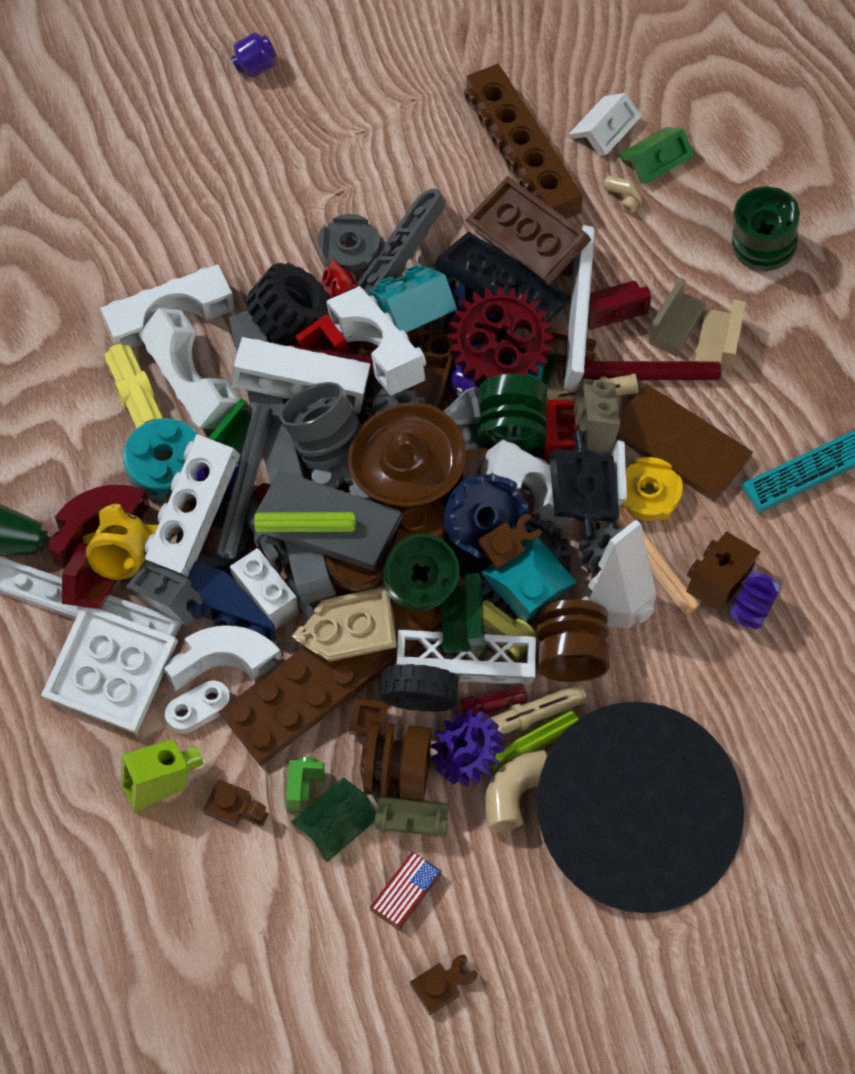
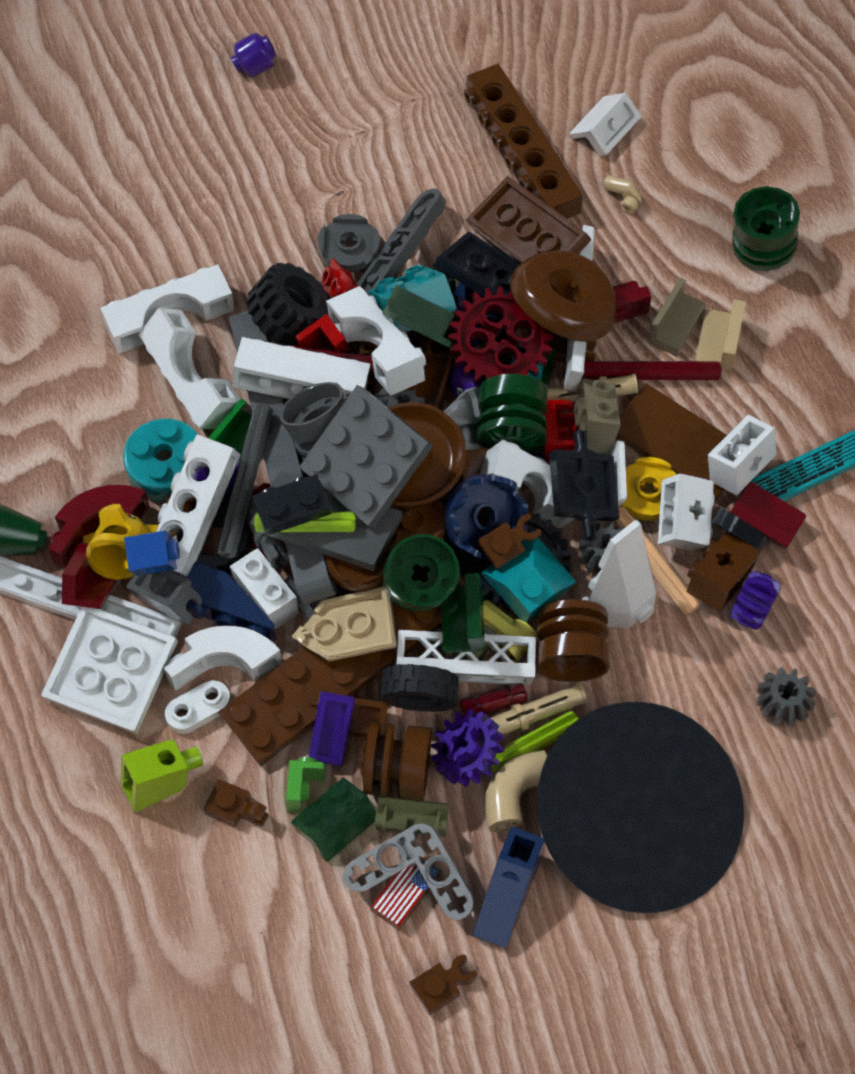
light yellow piece [104,343,163,429] -> none
green panel [618,127,694,184] -> none
none -> blue brick [124,531,180,576]
none -> black bracket [252,474,332,536]
none -> dark grey plate [299,385,434,528]
none -> dark purple tile [308,691,355,766]
none -> light grey beam [343,823,475,920]
none -> dark green panel [382,285,455,347]
none -> dark blue slope [472,826,545,949]
none -> reddish brown hat [510,251,617,341]
none -> white brick [658,474,715,551]
none -> white brick [708,415,777,495]
none -> black beam [712,507,769,551]
none -> dark red panel [730,482,806,549]
none -> dark grey gear [756,667,816,727]

